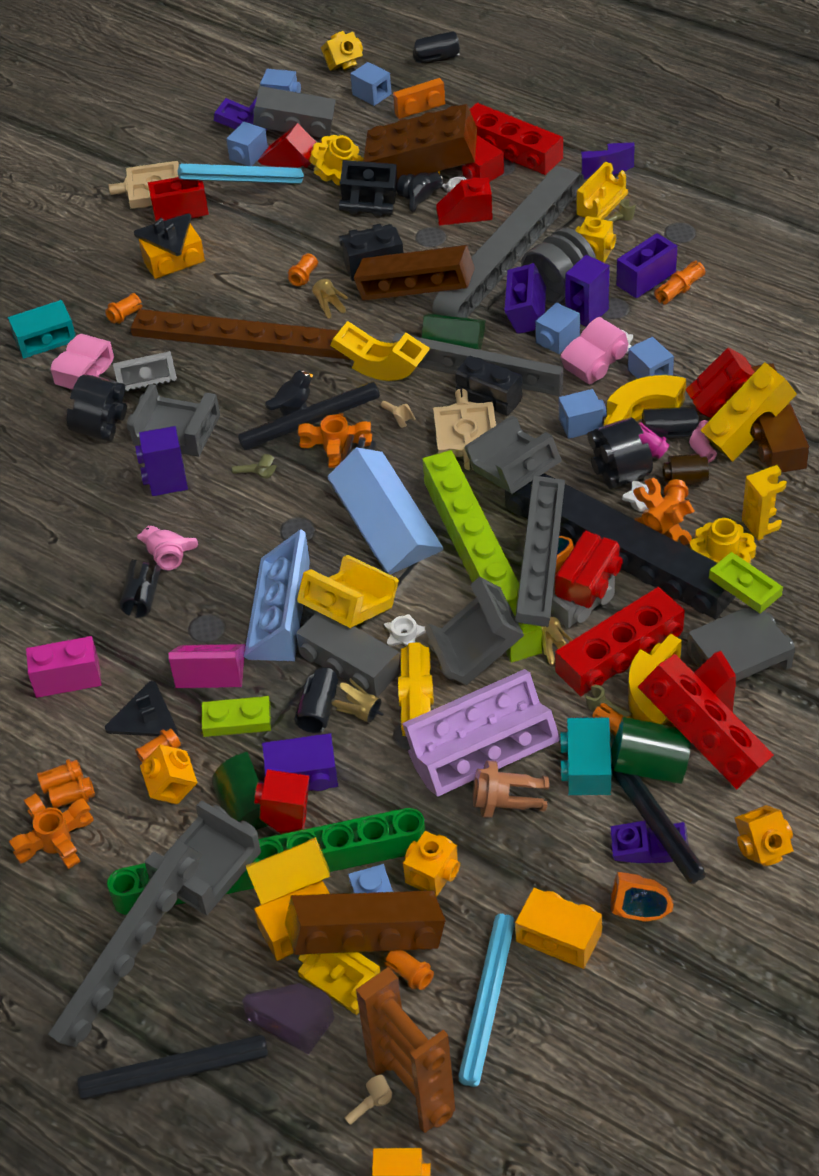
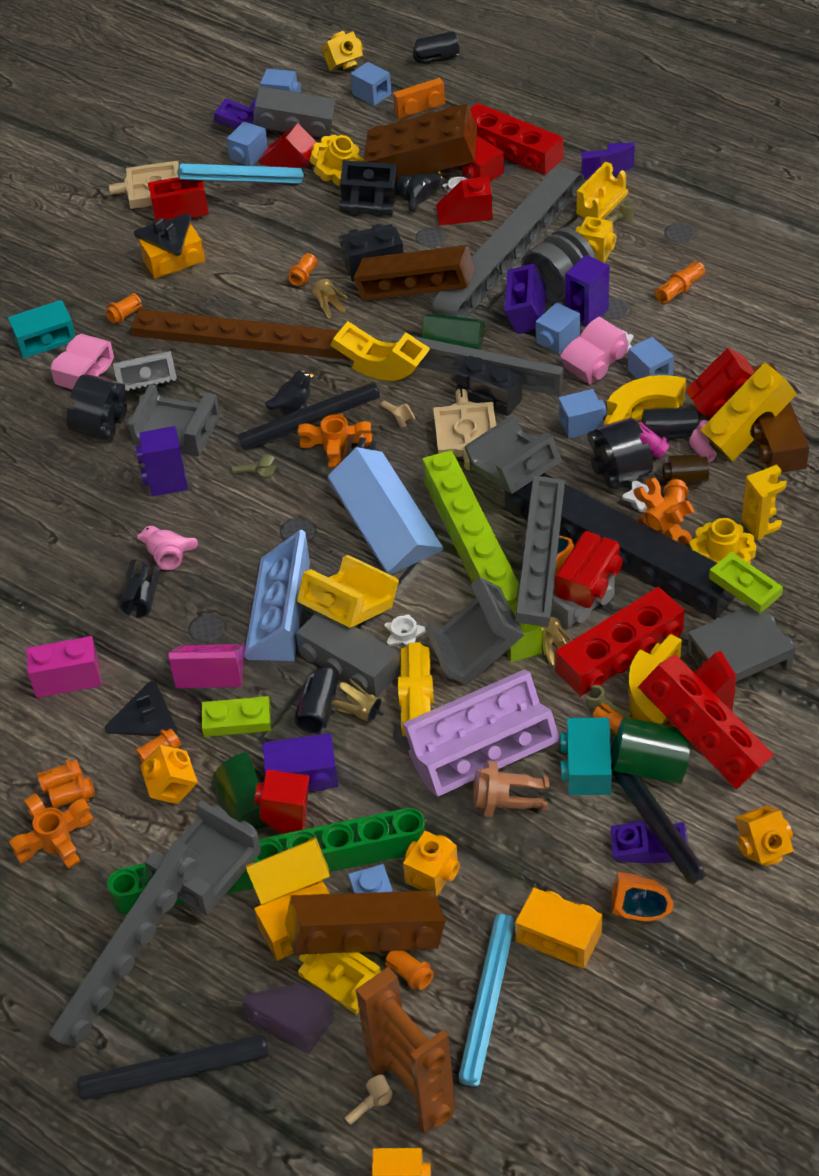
dark purple brick [616,233,678,299] -> none

